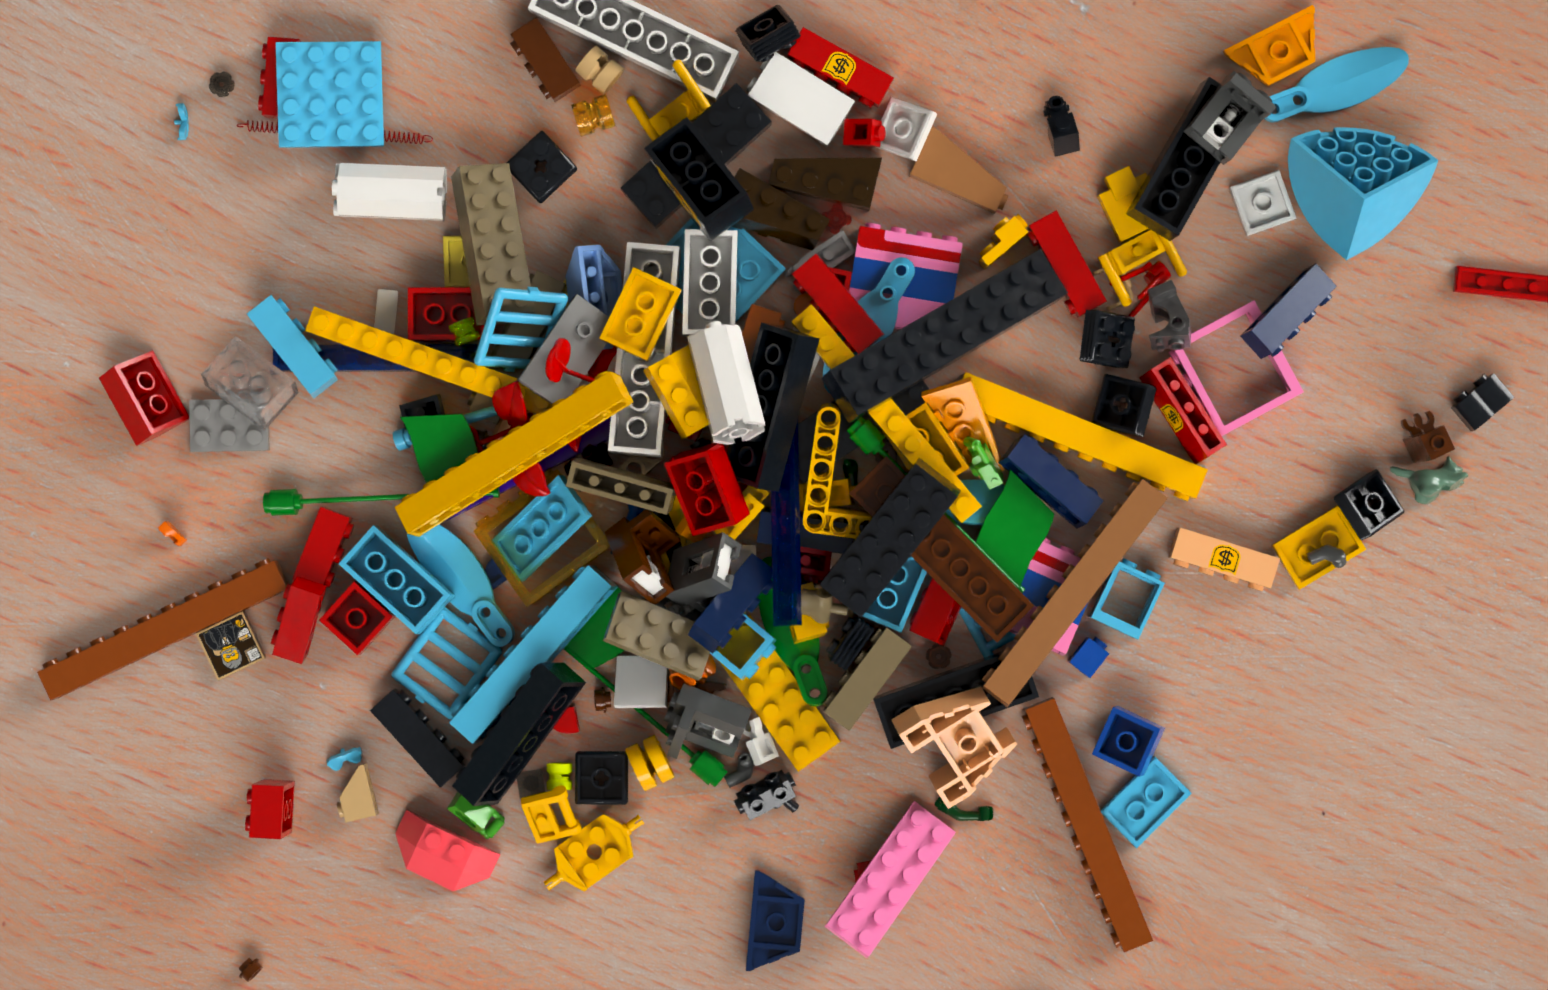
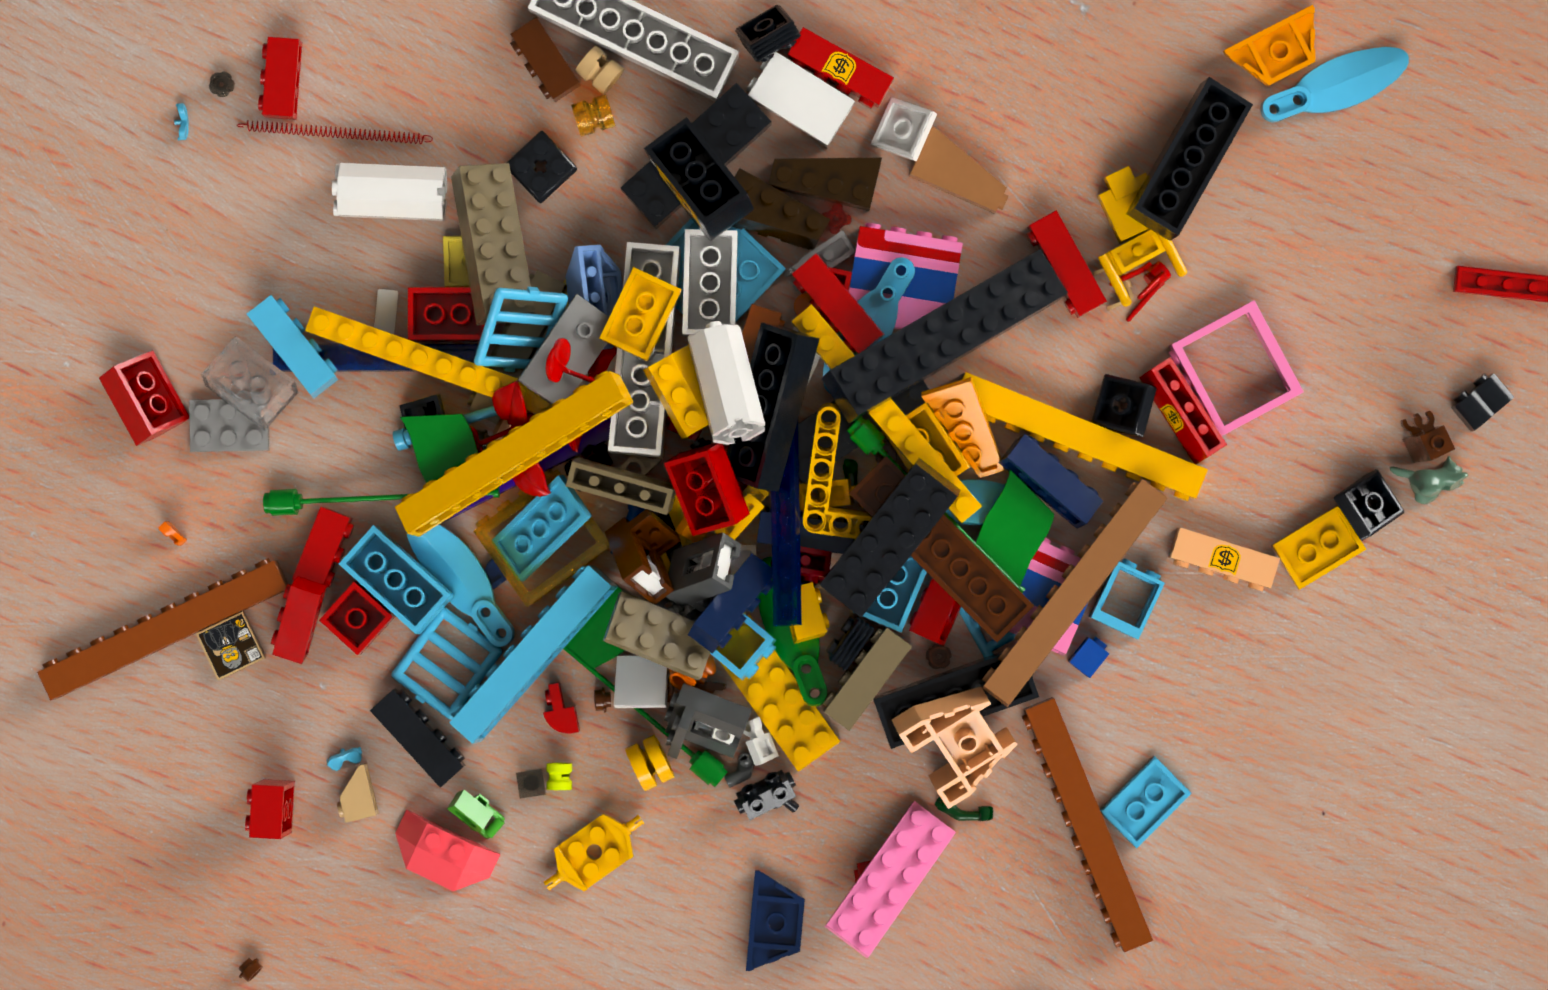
medium azure plate [275,41,384,148] -> none
clear neon green wheel [448,317,480,346] -> none
black brick [452,663,586,806] -> none
yellow plate [521,785,582,844] -> none
black brick [575,751,628,805] -> none
yellow plate [626,60,711,142] -> none
dark tan piece [799,588,849,624] -> none
red brick [843,118,886,148] -> none
bright green piece [963,436,1003,490] -> none
yellow plate [978,214,1028,270] -> none
black brick [1043,96,1080,157] -> none
black brick [1079,310,1135,368] -> none
blue brick [1092,706,1165,777] -> none
flat silver tile [1148,280,1191,352] -> none
dark grey brick [1183,71,1276,165] -> none
white tile [1229,170,1297,237] -> none
brick [1240,263,1337,359] -> none
medium azure brick [1288,127,1438,260] -> none
dark grey arm [1306,545,1347,568] -> none

